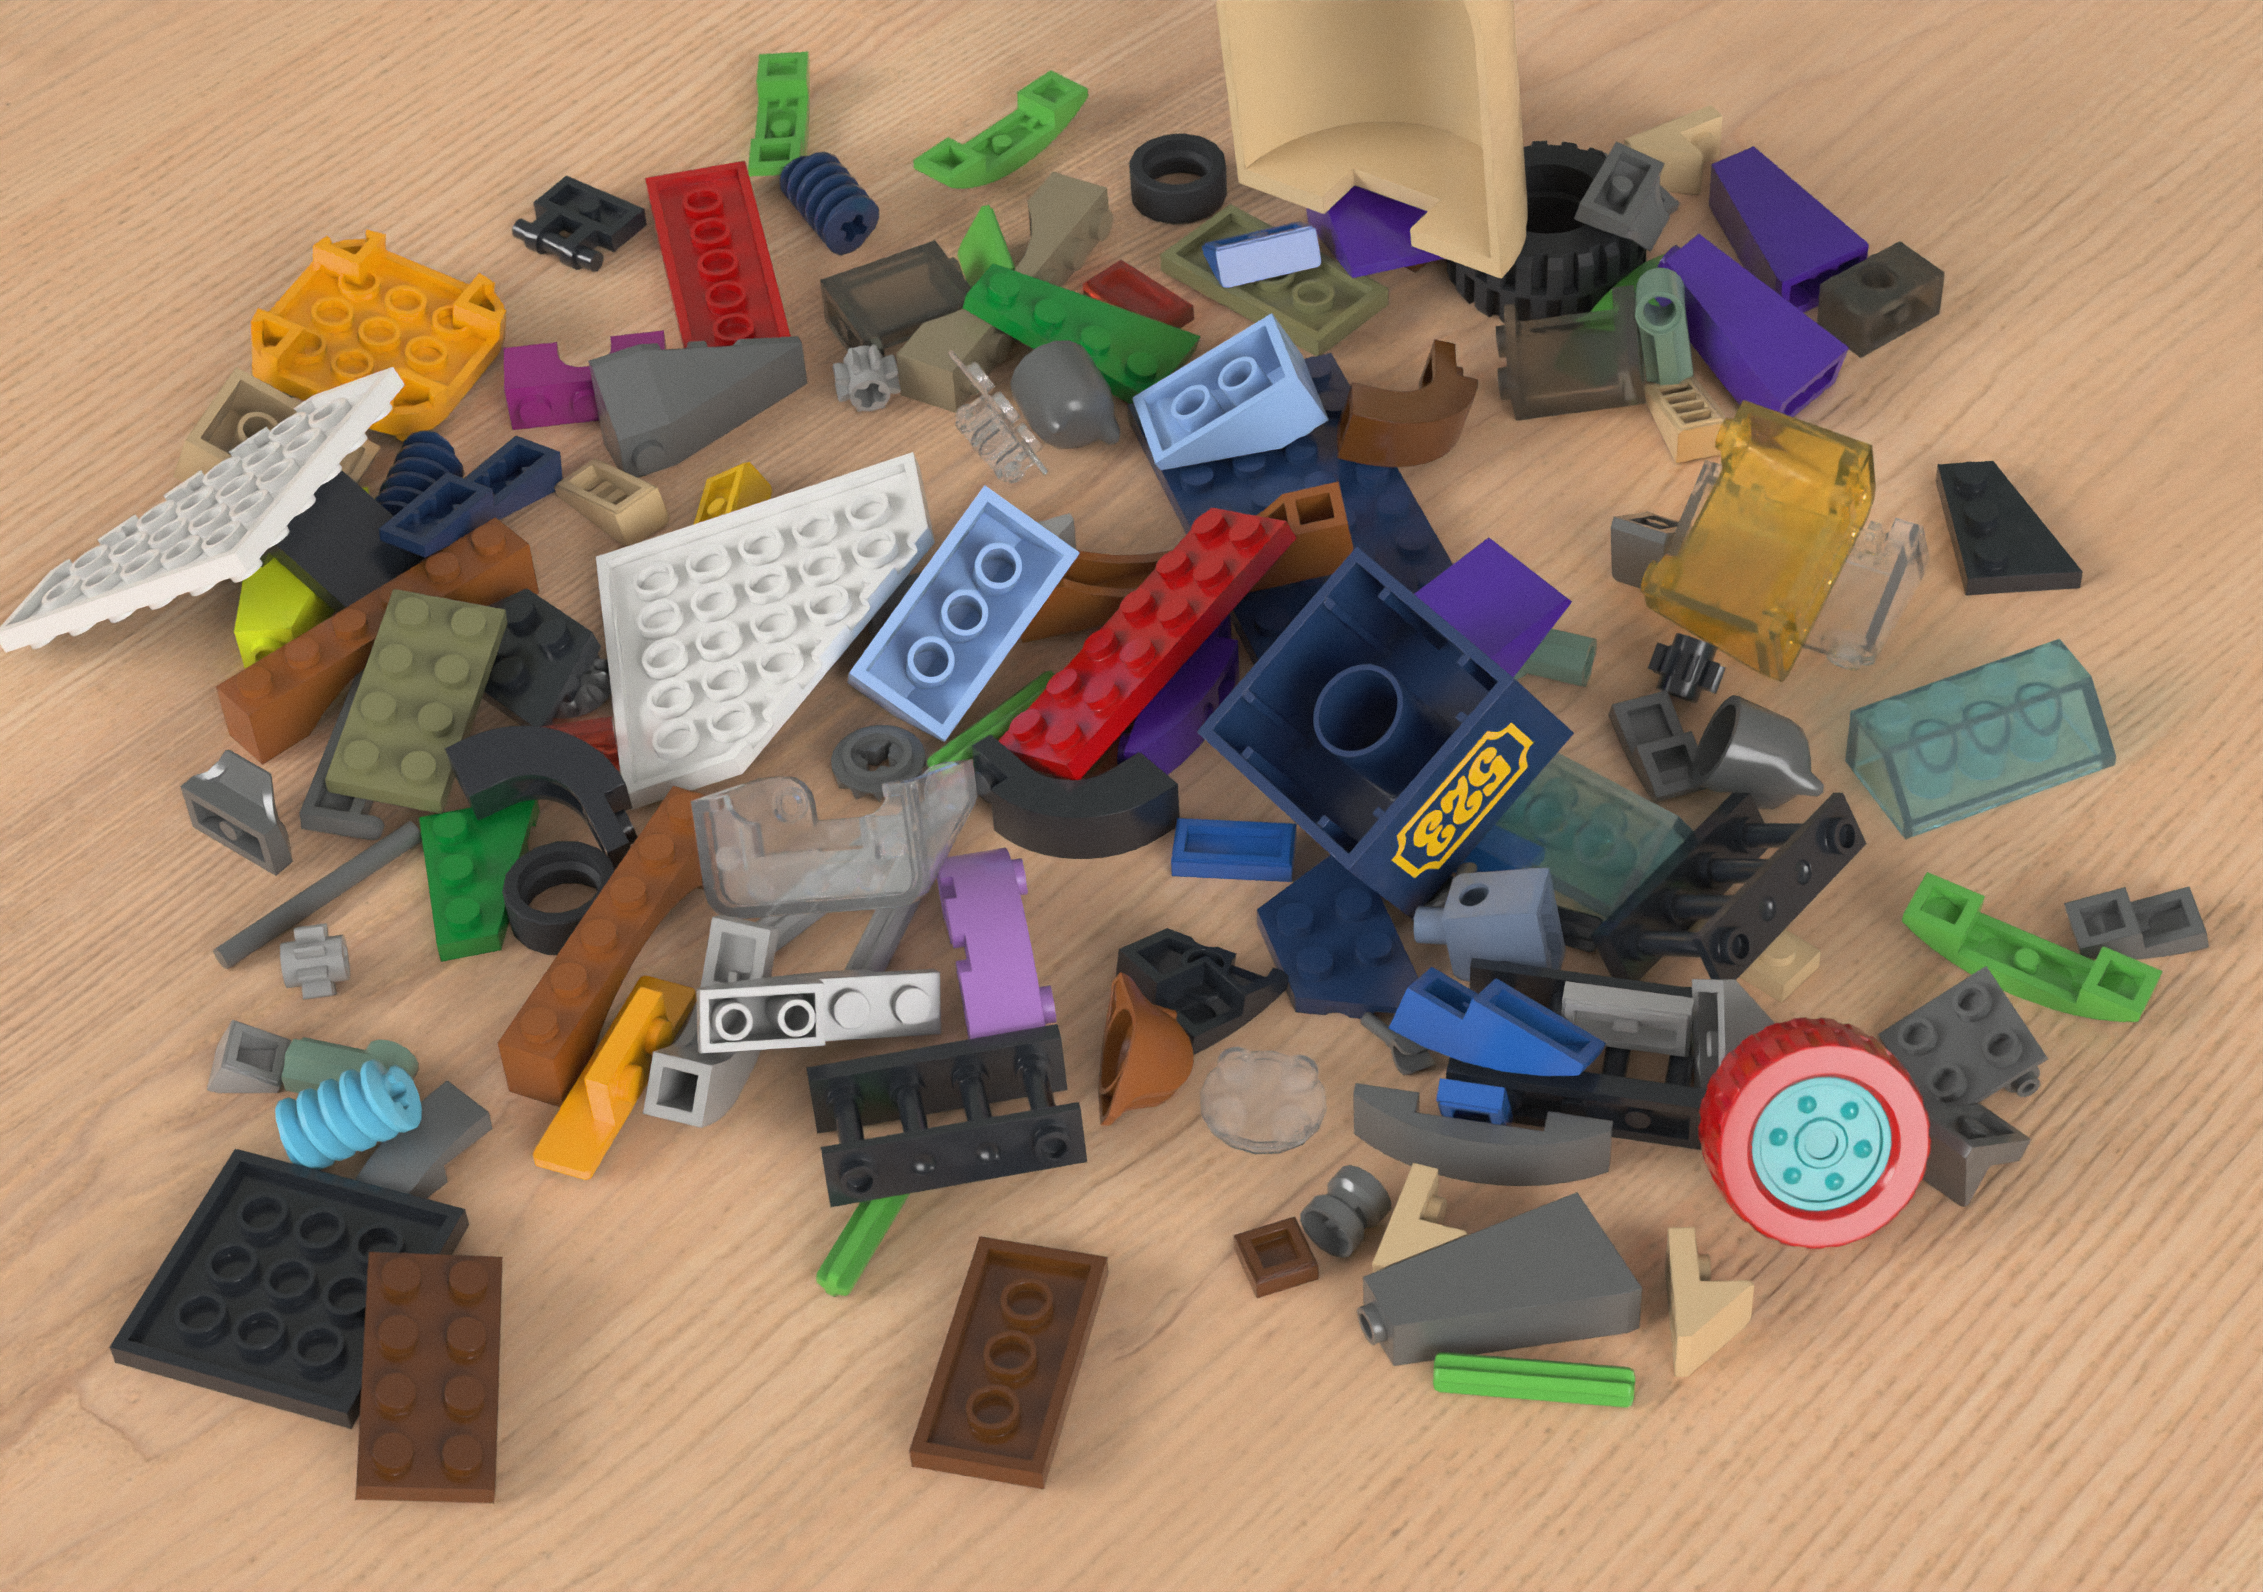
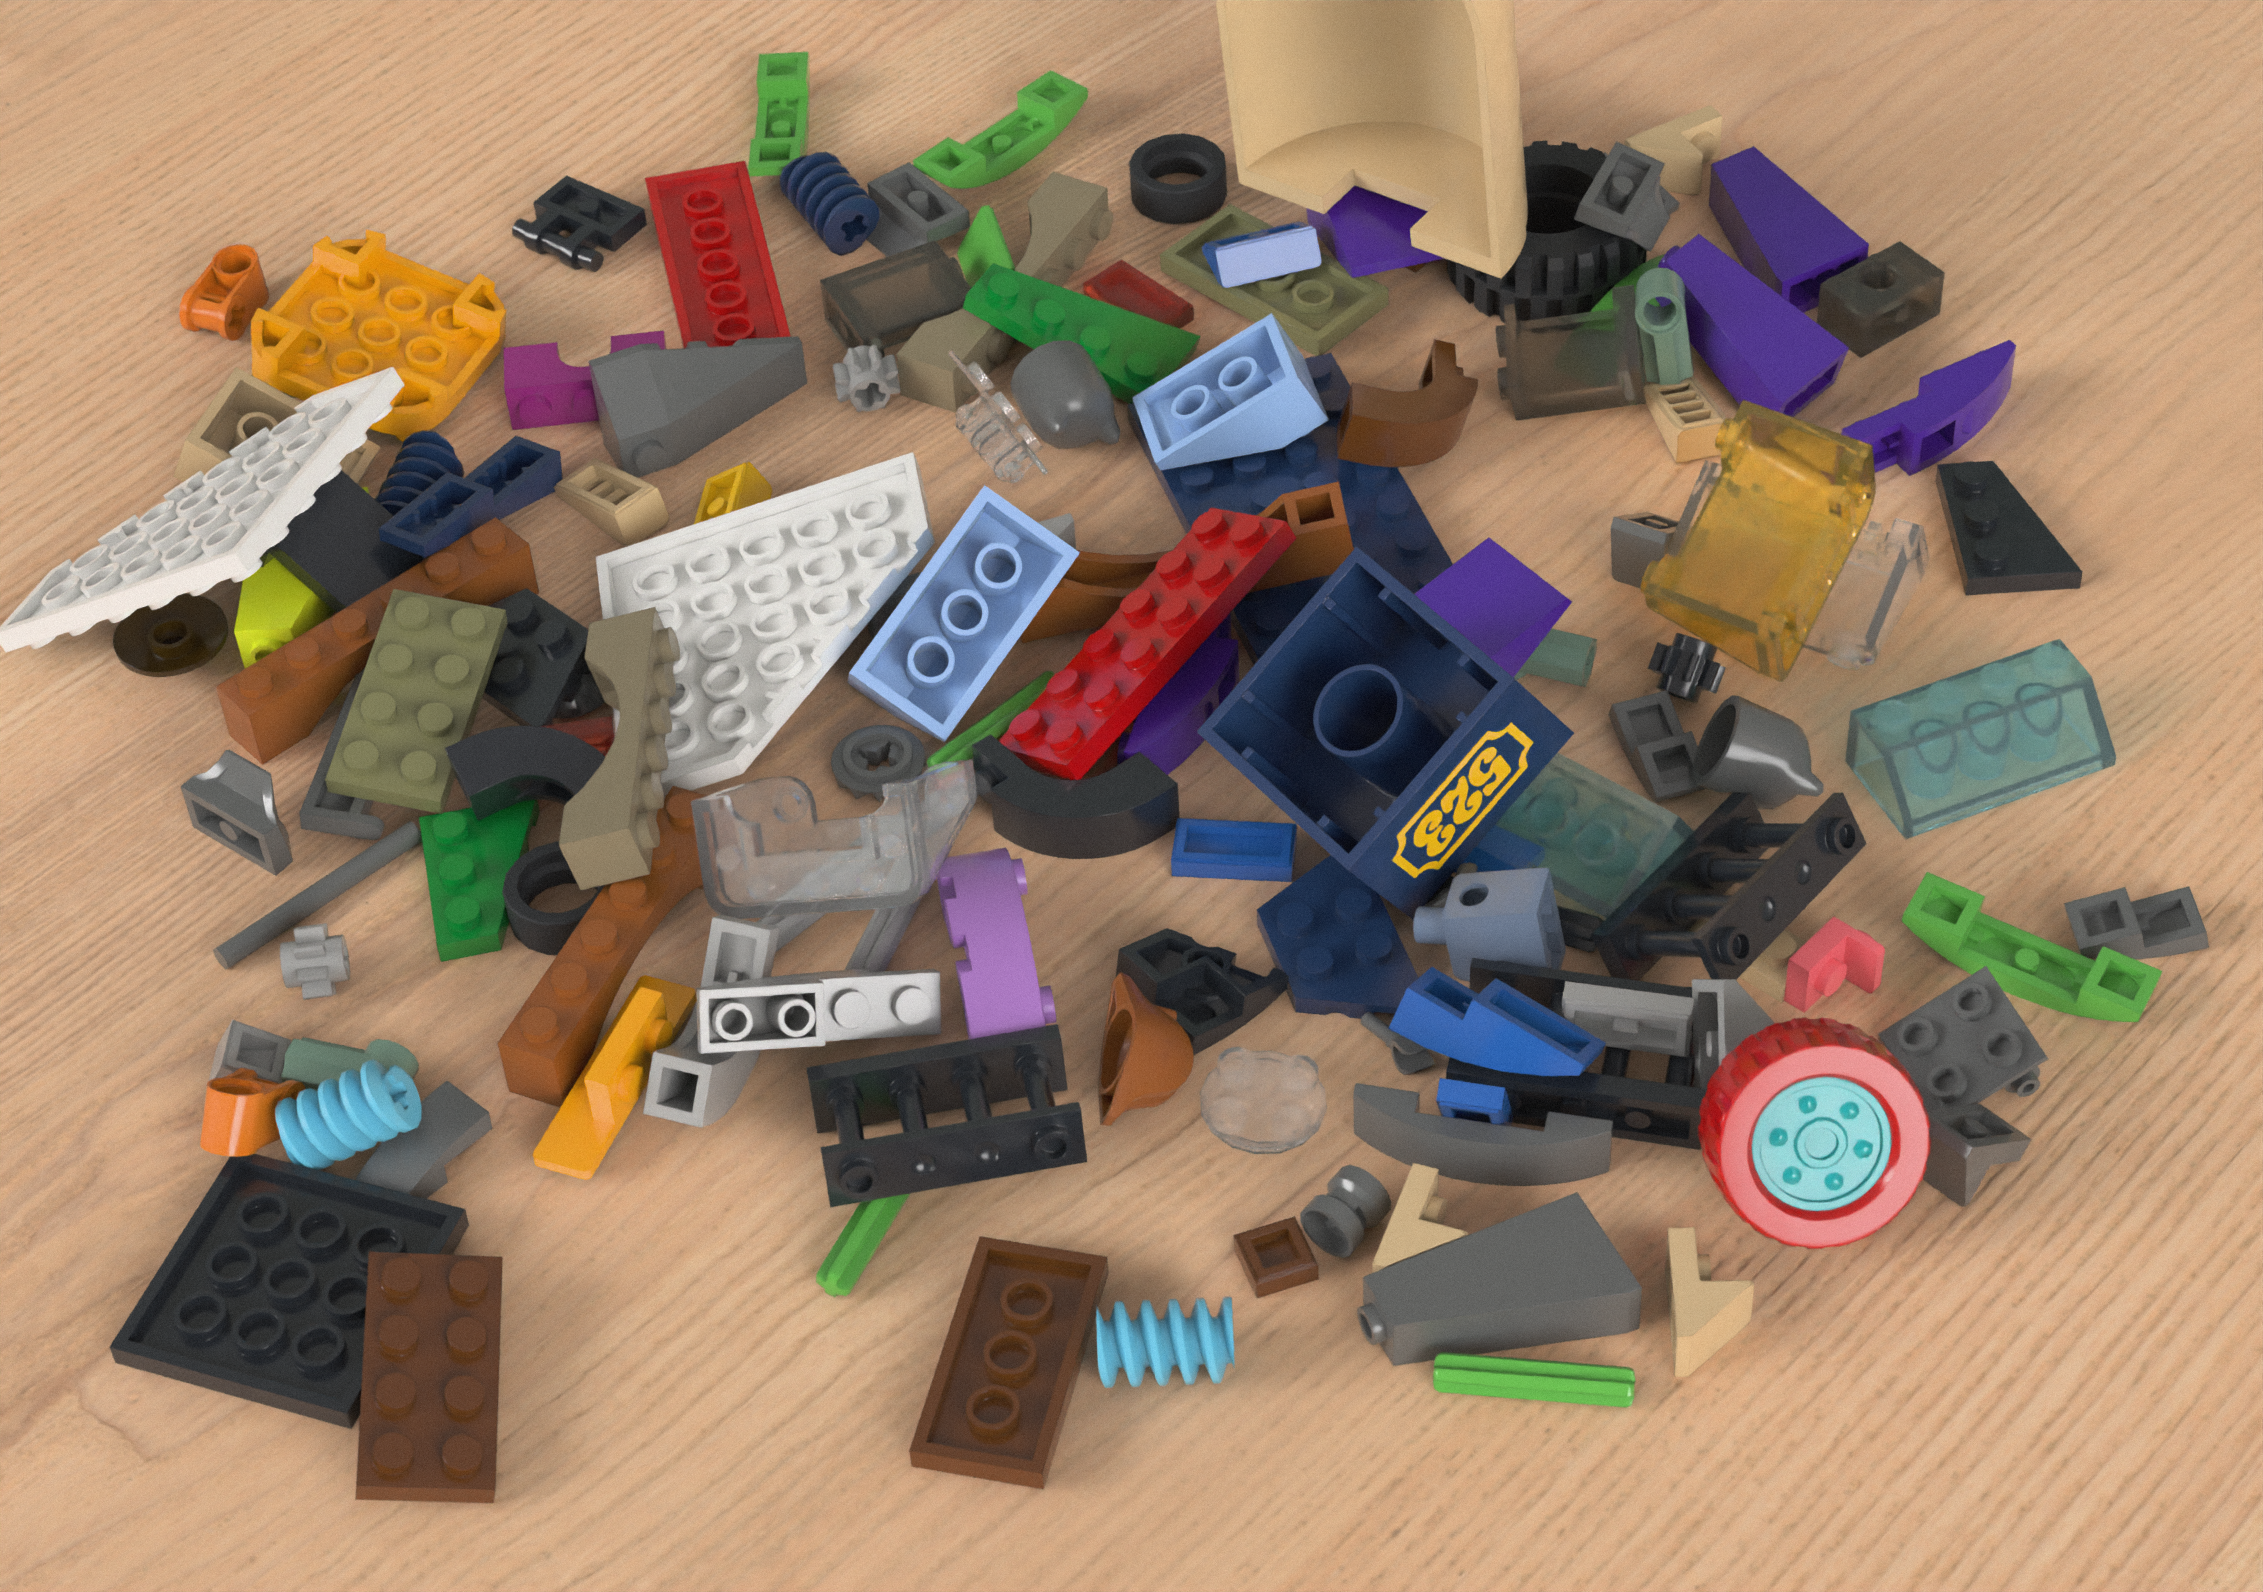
none -> dark brown dish [113,593,228,677]
none -> orange piece [179,244,269,341]
none -> orange piece [200,1068,305,1157]
none -> dark tan arch [559,607,680,890]
none -> dark grey slope [866,162,970,263]
none -> medium azure piece [1096,1297,1235,1388]
none -> coral bracket [1784,916,1885,1013]
none -> dark purple slope [1838,340,2016,483]

